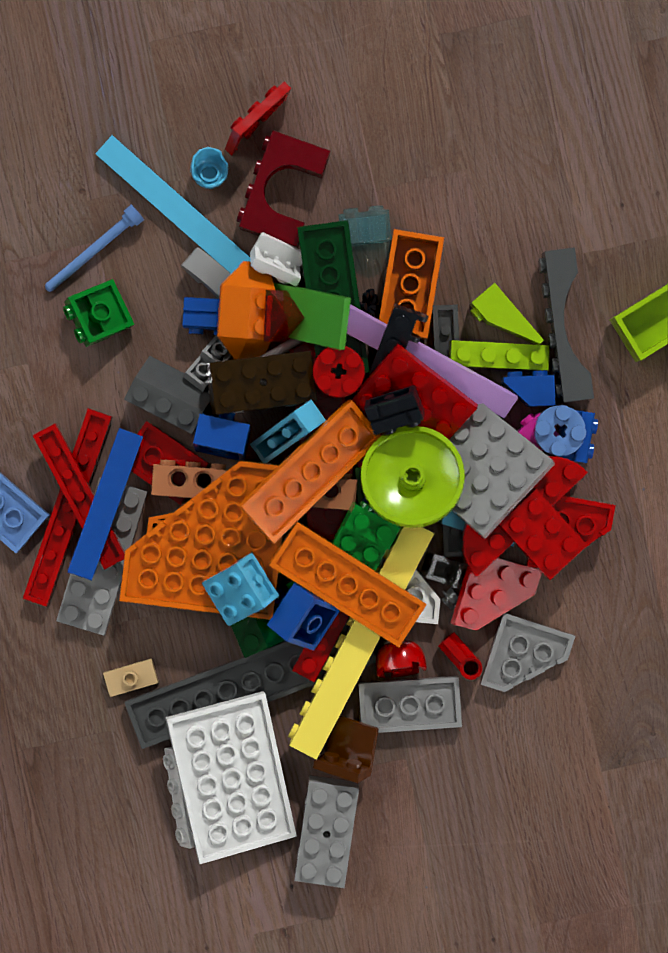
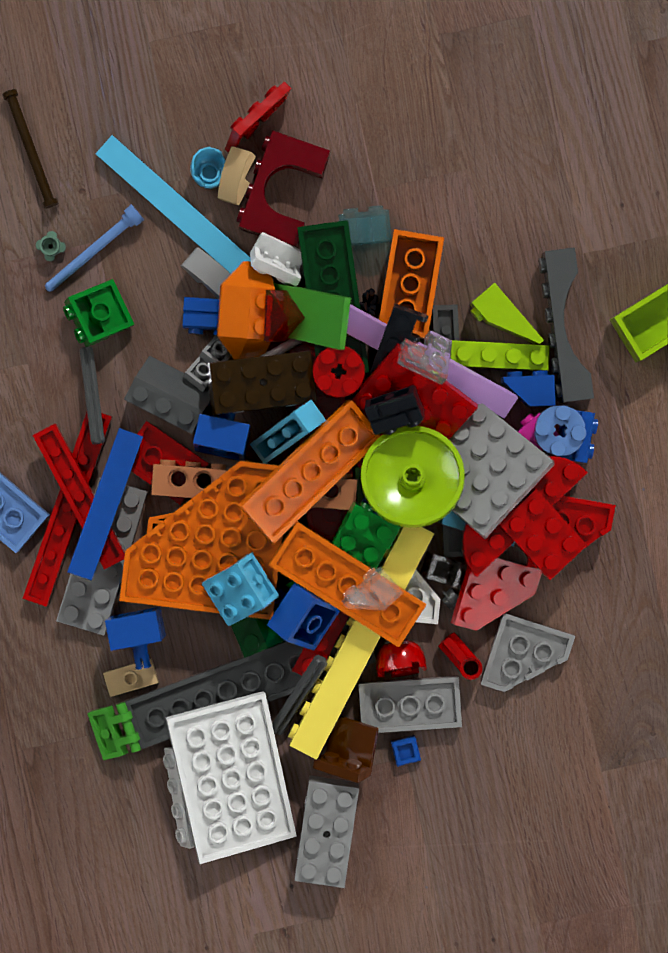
none -> dark brown bar [2,89,58,209]
none -> sand green plate [36,231,66,261]
none -> dark grey axle [80,347,105,444]
none -> bright green plate [87,702,141,760]
none -> blue brick [105,606,166,670]
none -> tan slope [218,146,256,206]
none -> dark grey axle [272,655,327,735]
none -> clear slope [342,567,403,610]
none -> blue tile [391,735,421,767]
none -> clear plate [397,330,452,385]

